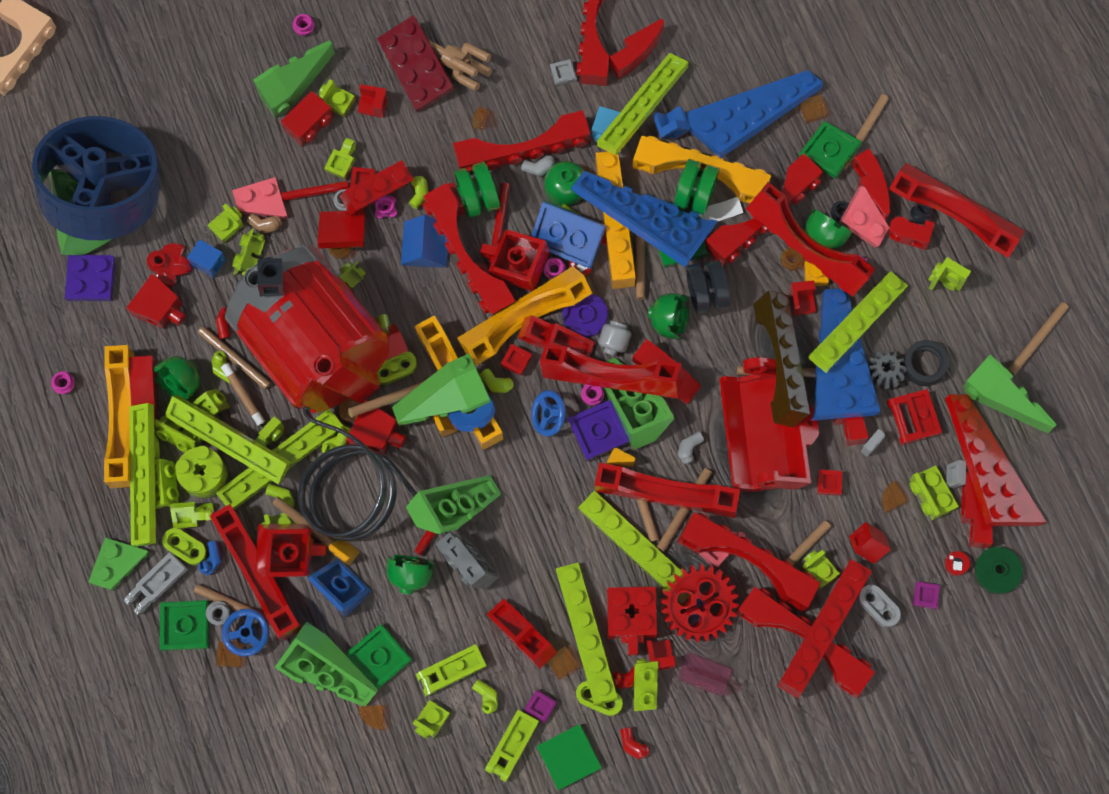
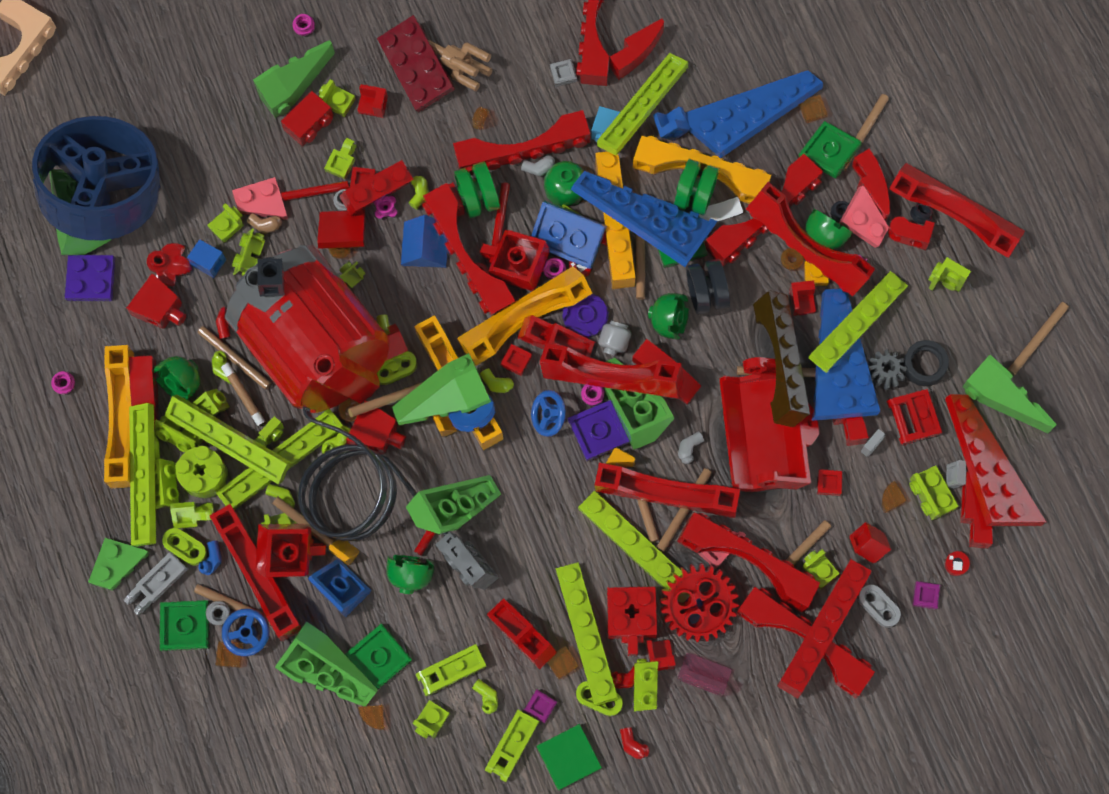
dark green plate [974,547,1023,595] -> none

